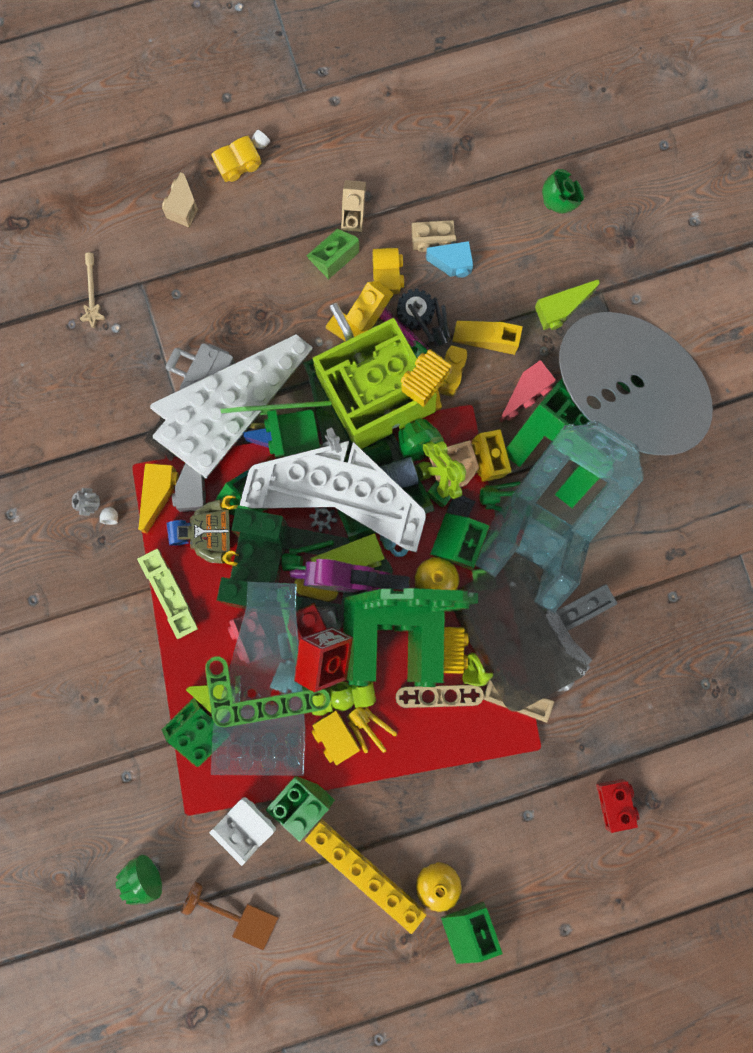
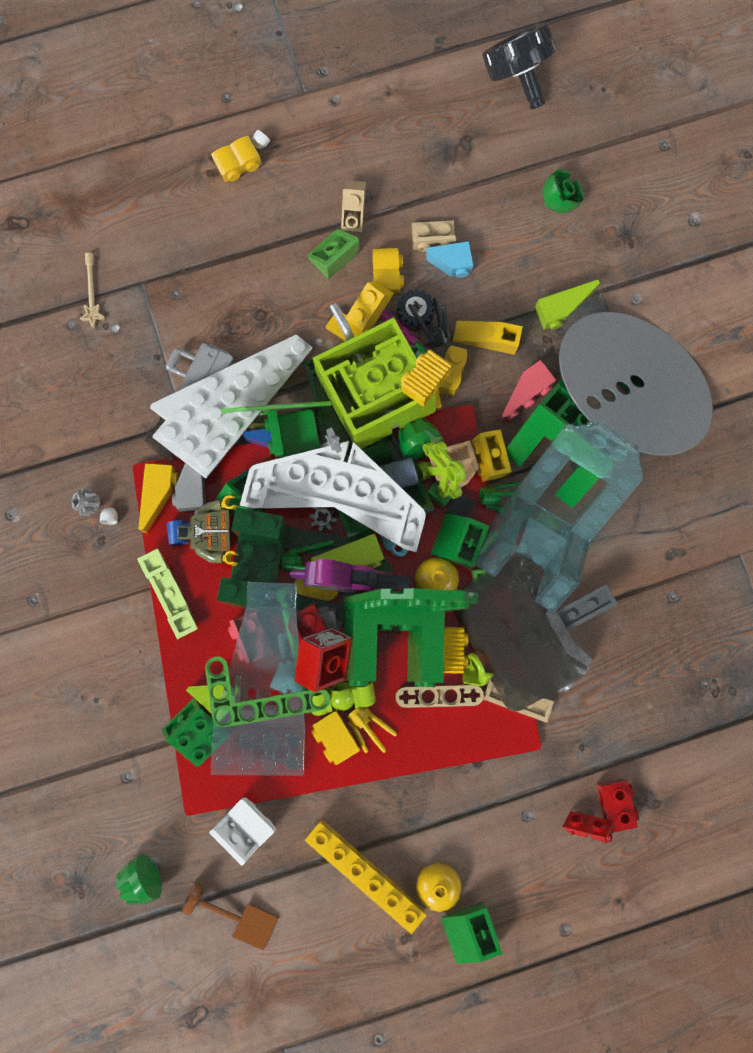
tan slope [162,172,198,227] -> none
green slope [266,776,335,842] -> none
none -> black wheel [482,23,556,109]
none -> red hinge [562,811,614,844]

